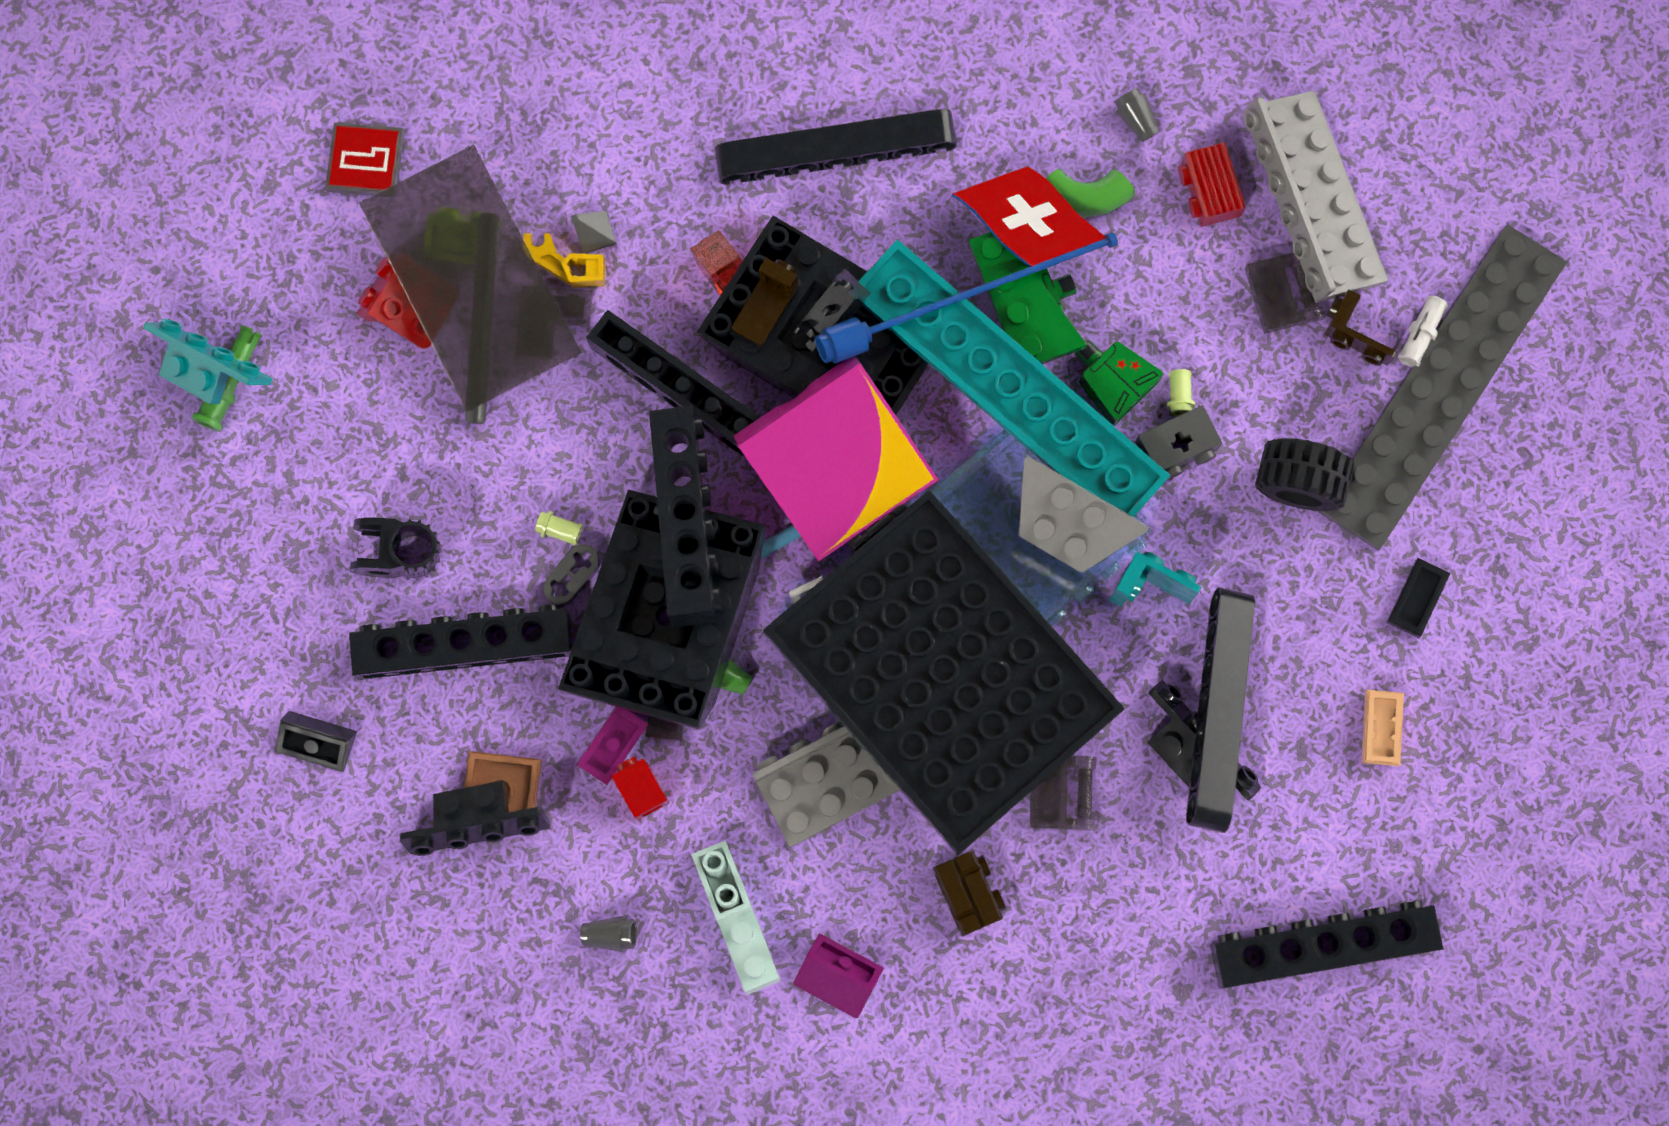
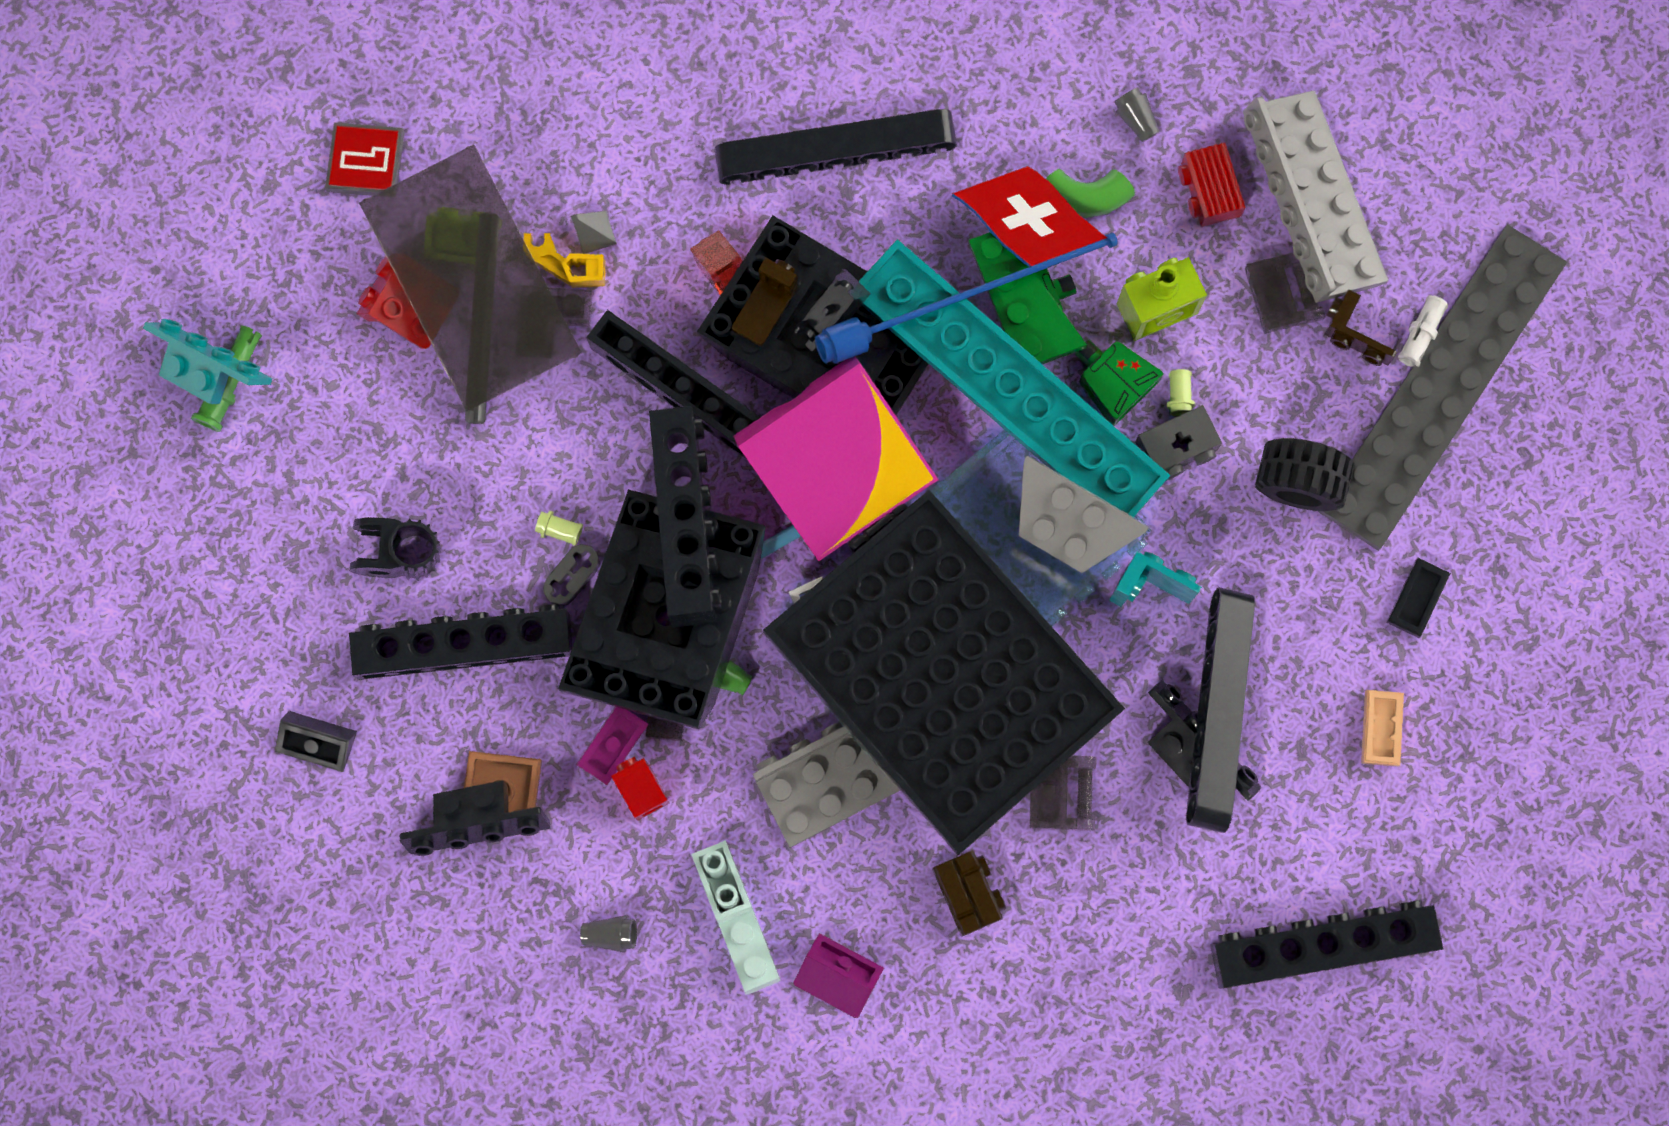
none -> lime brick [1117,257,1207,341]

